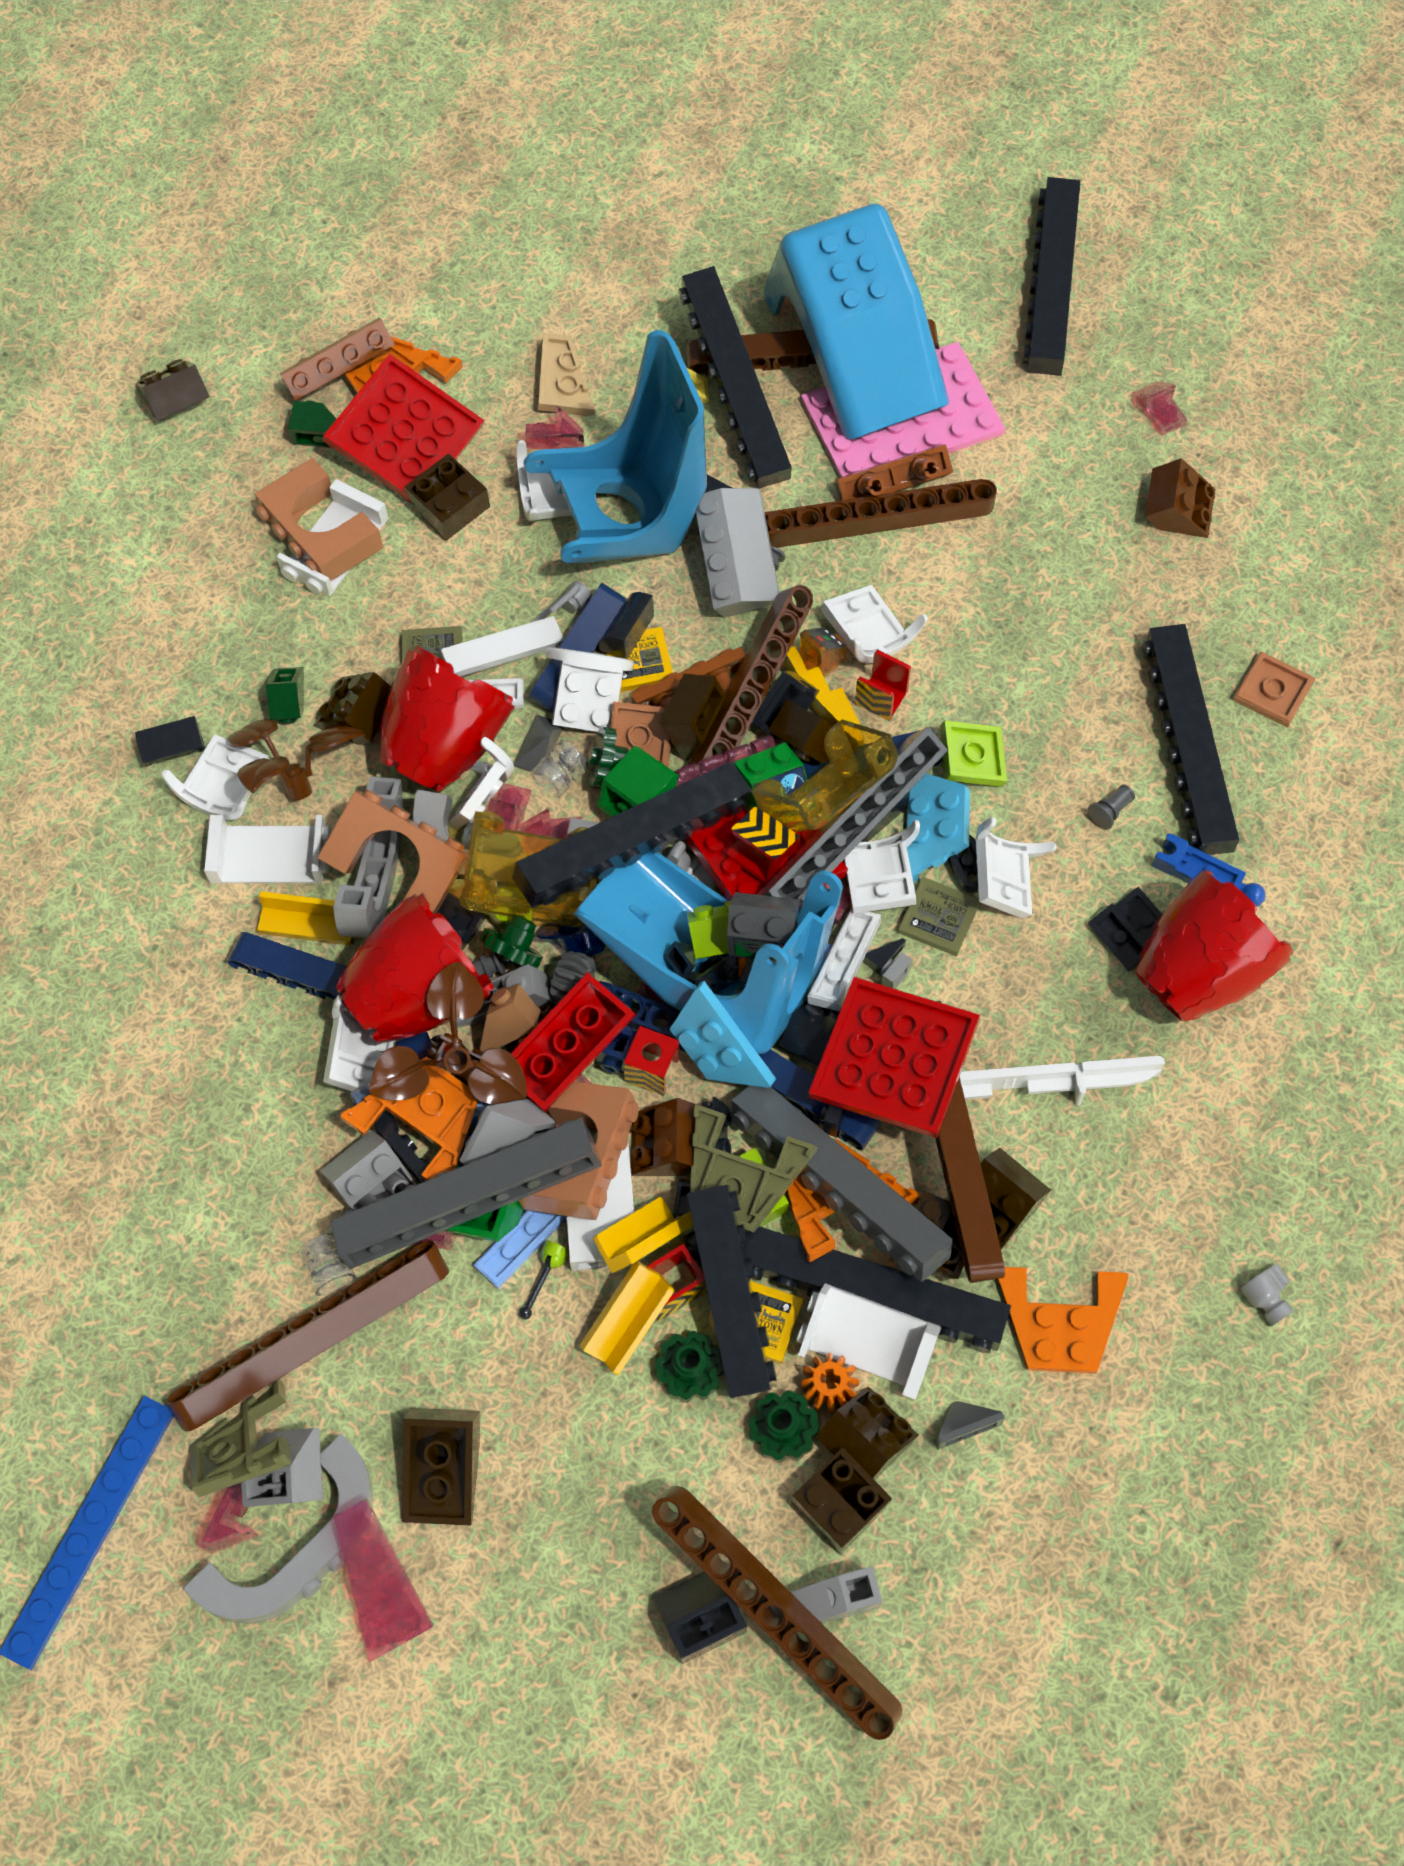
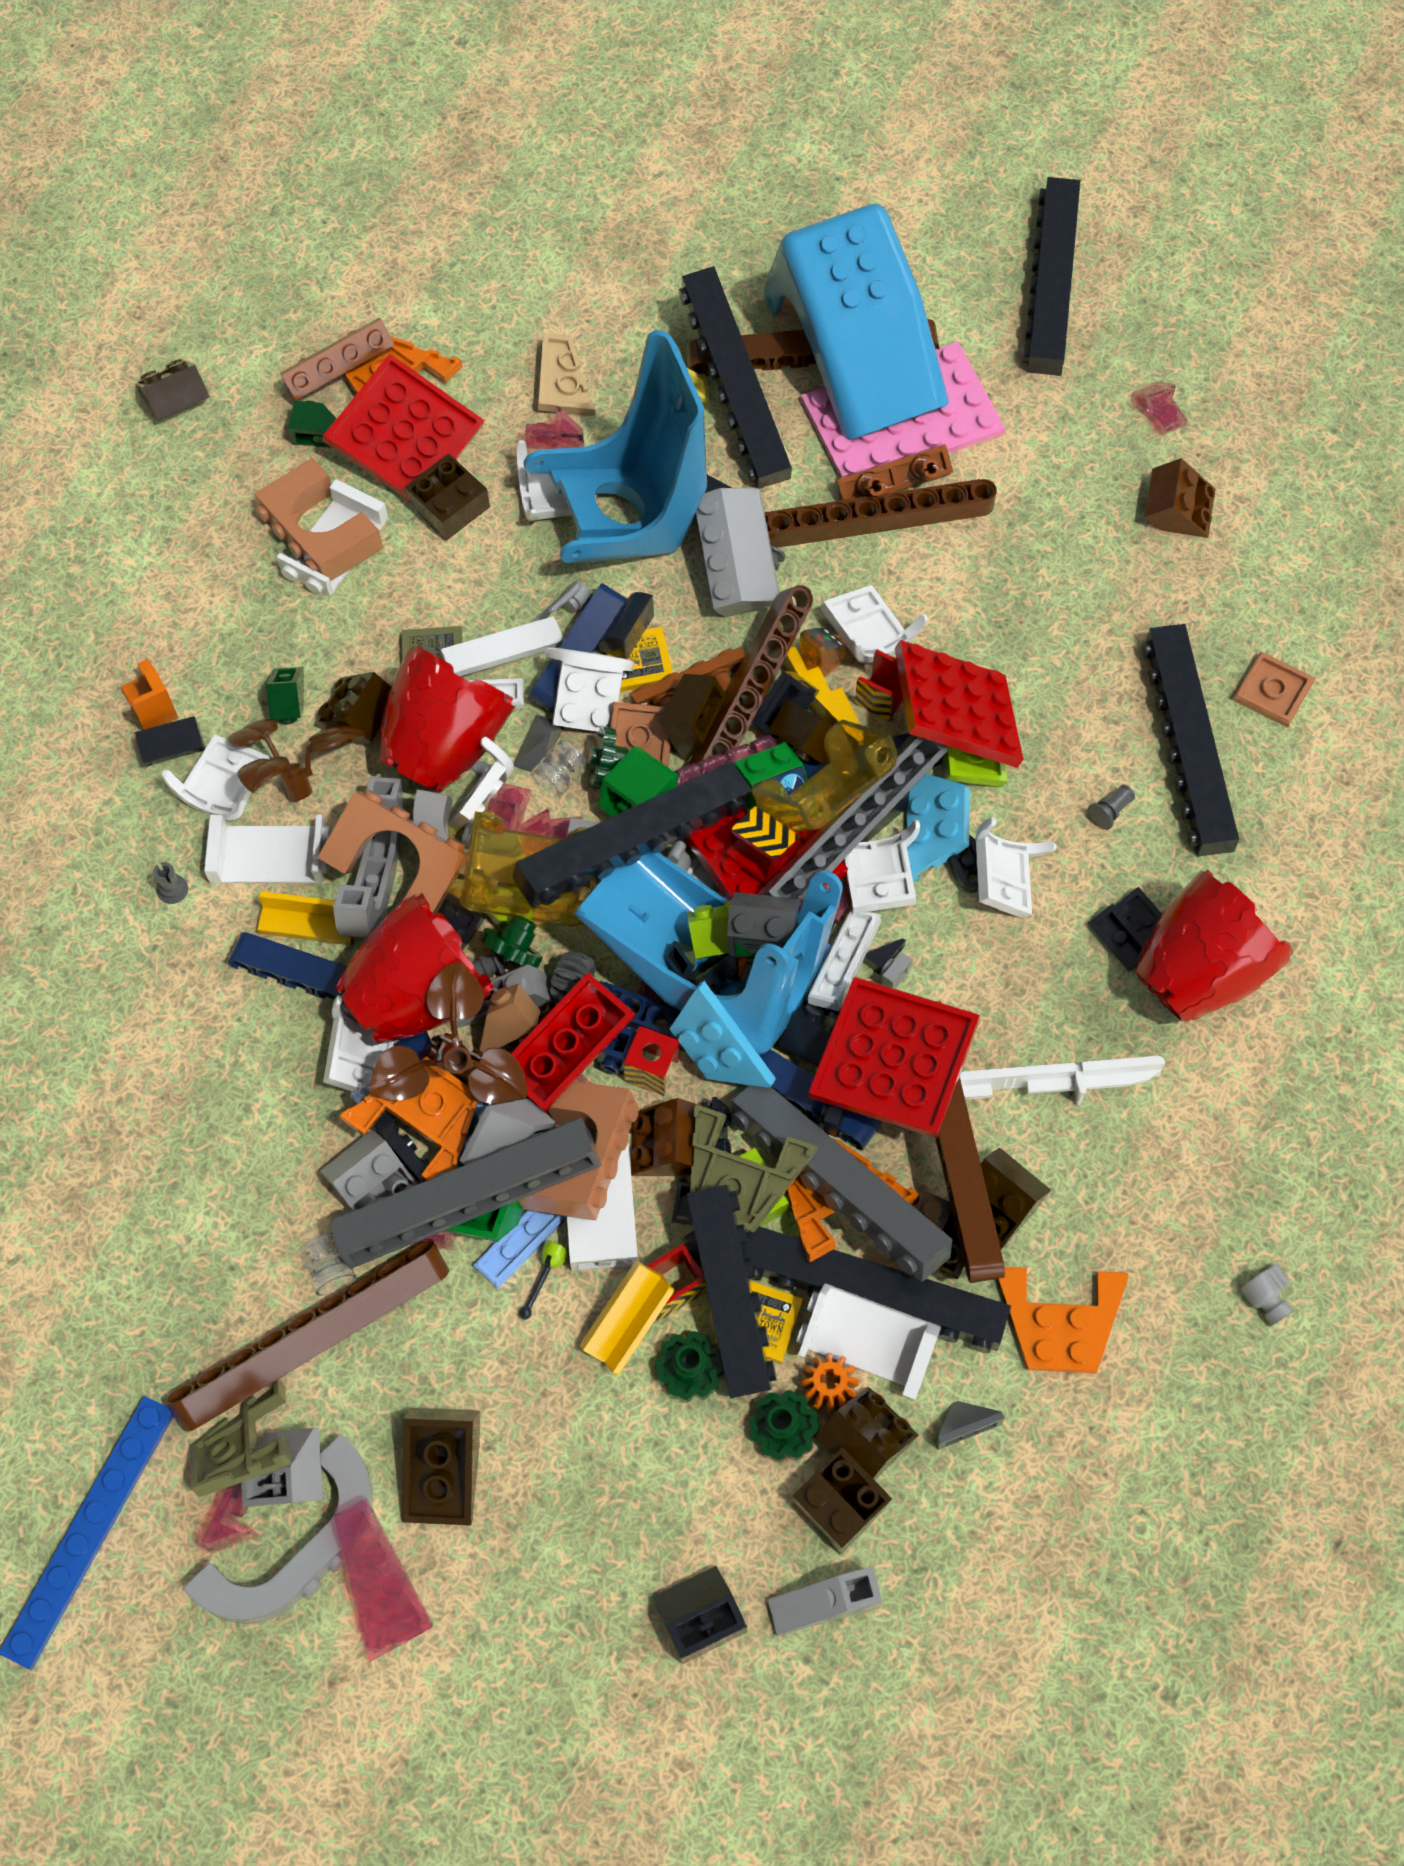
clear blue piece [535,918,605,957] -> none
yellow panel [593,1197,694,1273] -> none
reddish brown beam [652,1486,903,1740] -> none
olive tile [898,877,981,957] -> none
blue plate [1152,833,1266,907] -> none
none -> orange panel [121,659,179,730]
none -> dark grey pin [153,862,188,904]
none -> red plate [894,640,1024,768]

